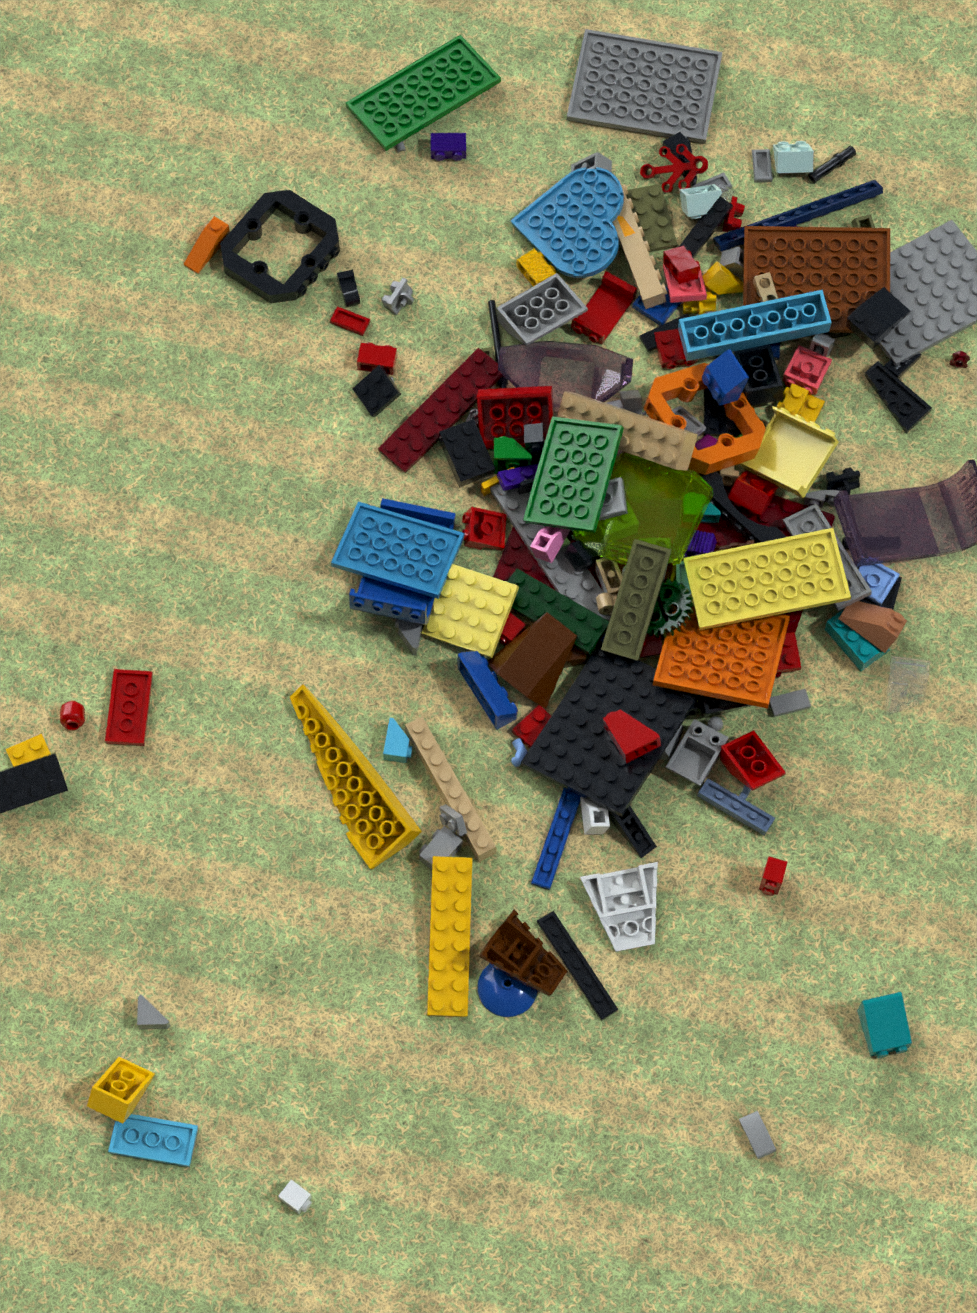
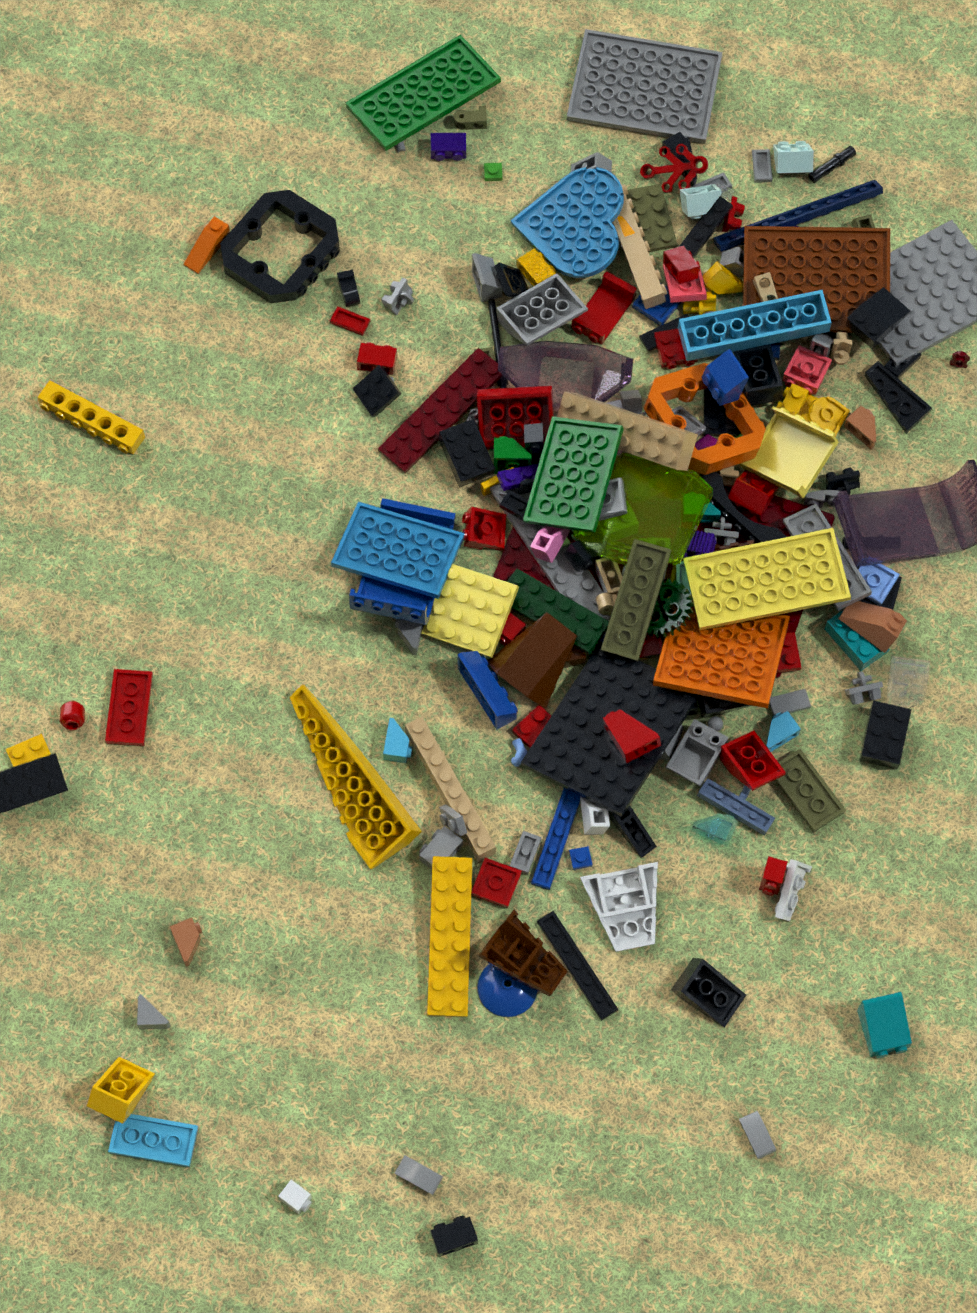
none -> yellow brick [37,380,145,454]
none -> nougat slope [170,917,202,967]
none -> light grey slope [395,1155,443,1195]
none -> black brick [430,1215,478,1257]
none -> olive leg [454,106,487,130]
none -> red plate [471,857,522,908]
none -> light grey slope [472,253,503,302]
none -> bright green plate [484,163,503,181]
none -> black plate [494,262,528,298]
none -> black plate [499,490,532,525]
none -> light grey plate [510,831,542,875]
none -> blue plate [569,846,593,870]
none -> black slope [671,958,746,1028]
none -> clear light blue slope [691,813,738,847]
none -> light grey hips [704,517,739,546]
none -> medium azure slope [766,710,801,752]
none -> olive plate [775,749,846,833]
none -> white wing [775,859,812,921]
none -> yellow tile [808,397,850,437]
none -> tan hips [830,332,852,365]
none -> nougat slope [844,405,876,450]
none -> light grey hips [845,671,883,705]
none -> black brick [859,700,912,769]

